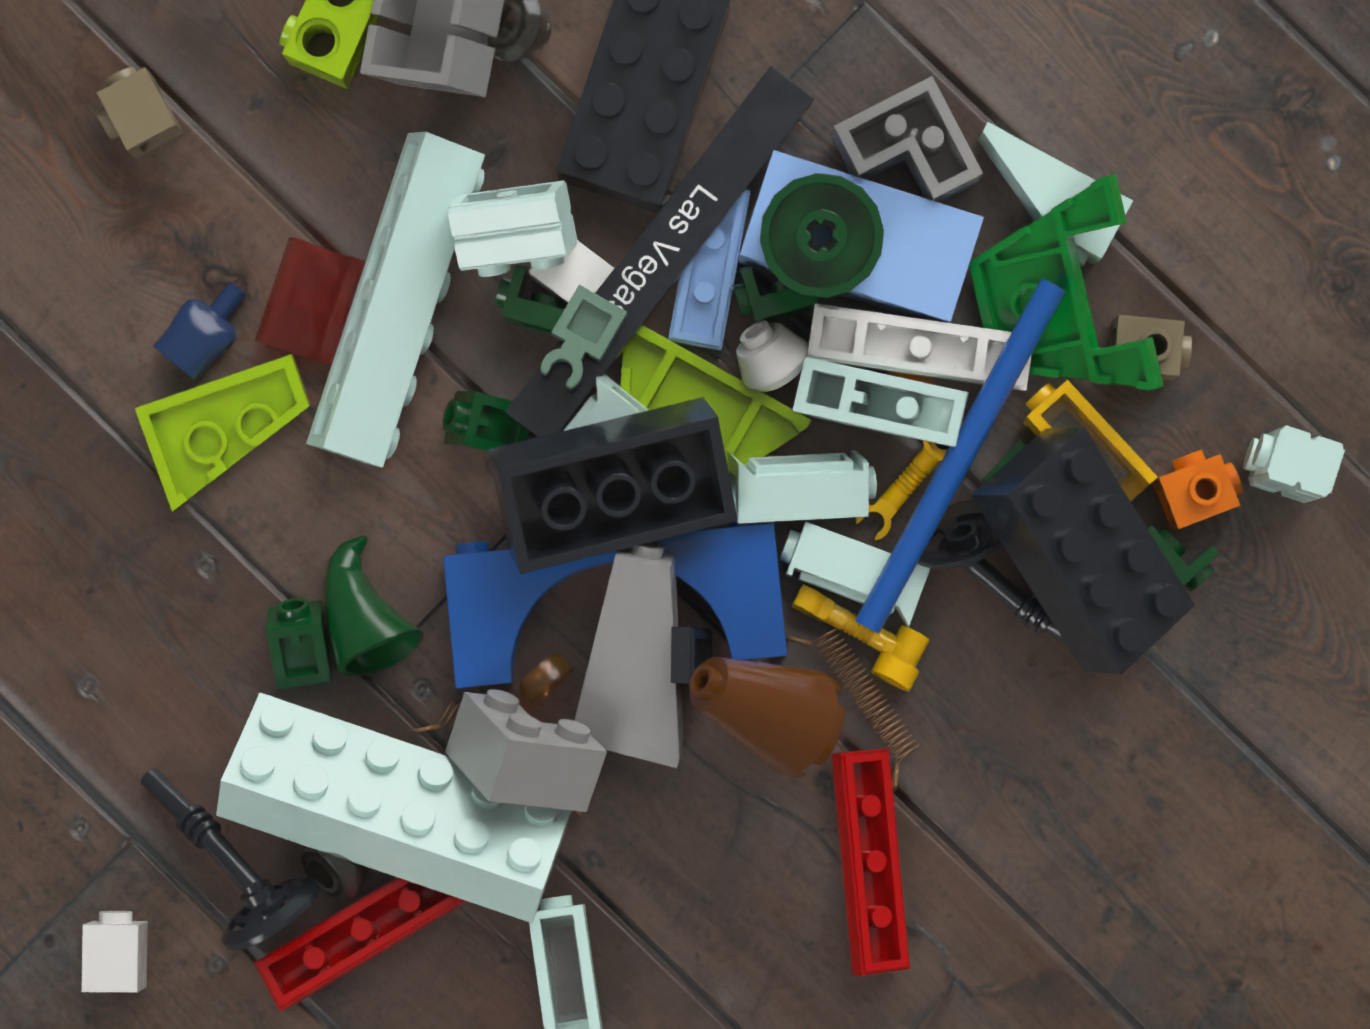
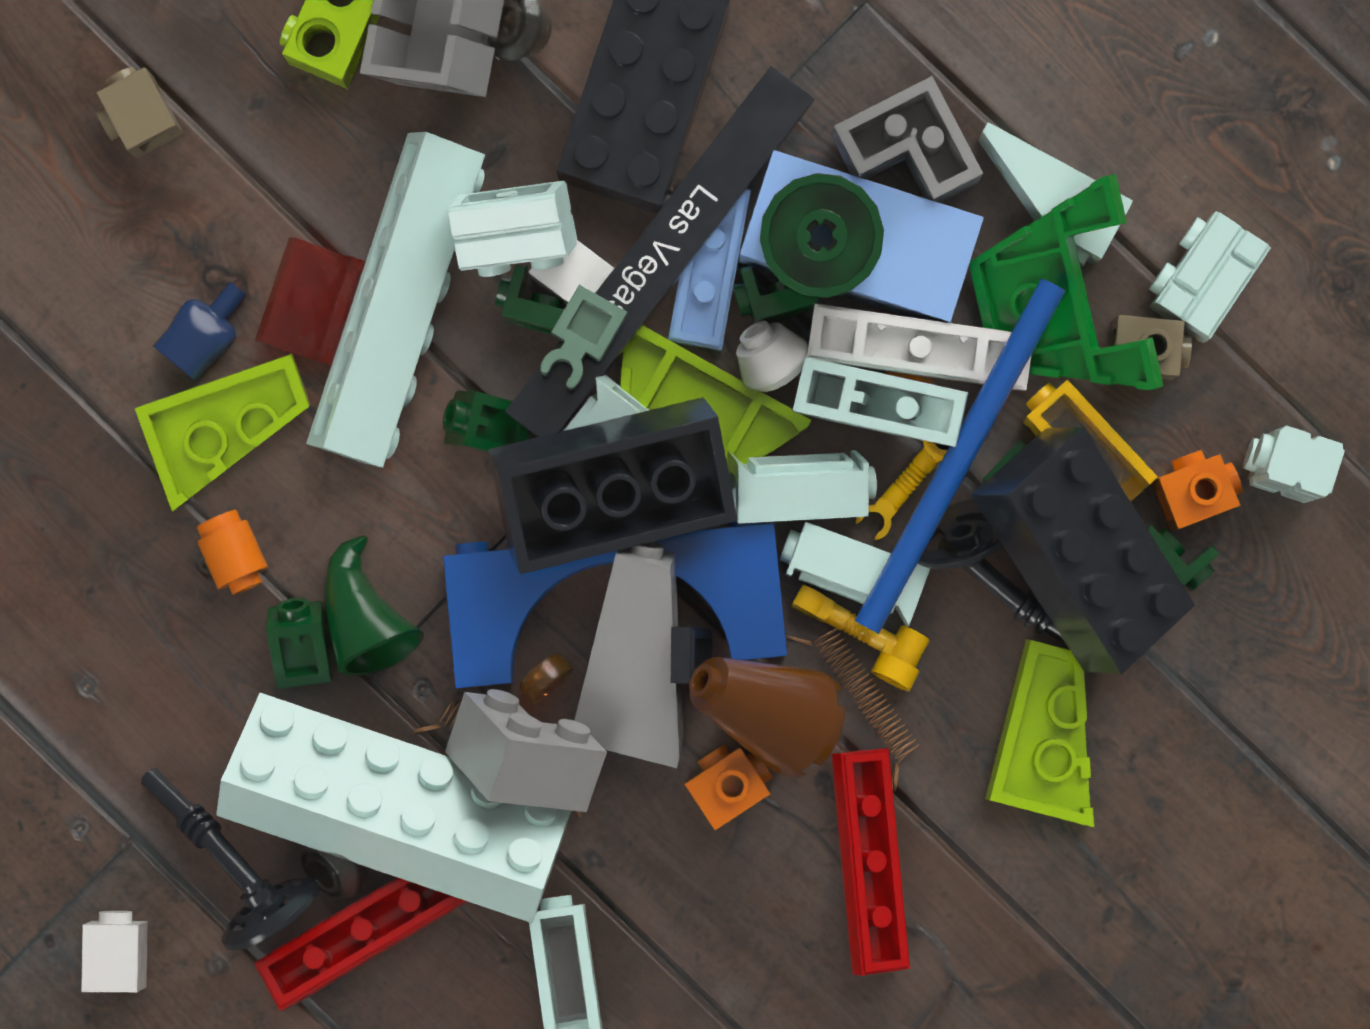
none -> orange brick [196,510,269,595]
none -> orange brick [685,744,773,830]
none -> lime wing [985,639,1094,827]
none -> light aqua brick [1149,211,1271,343]

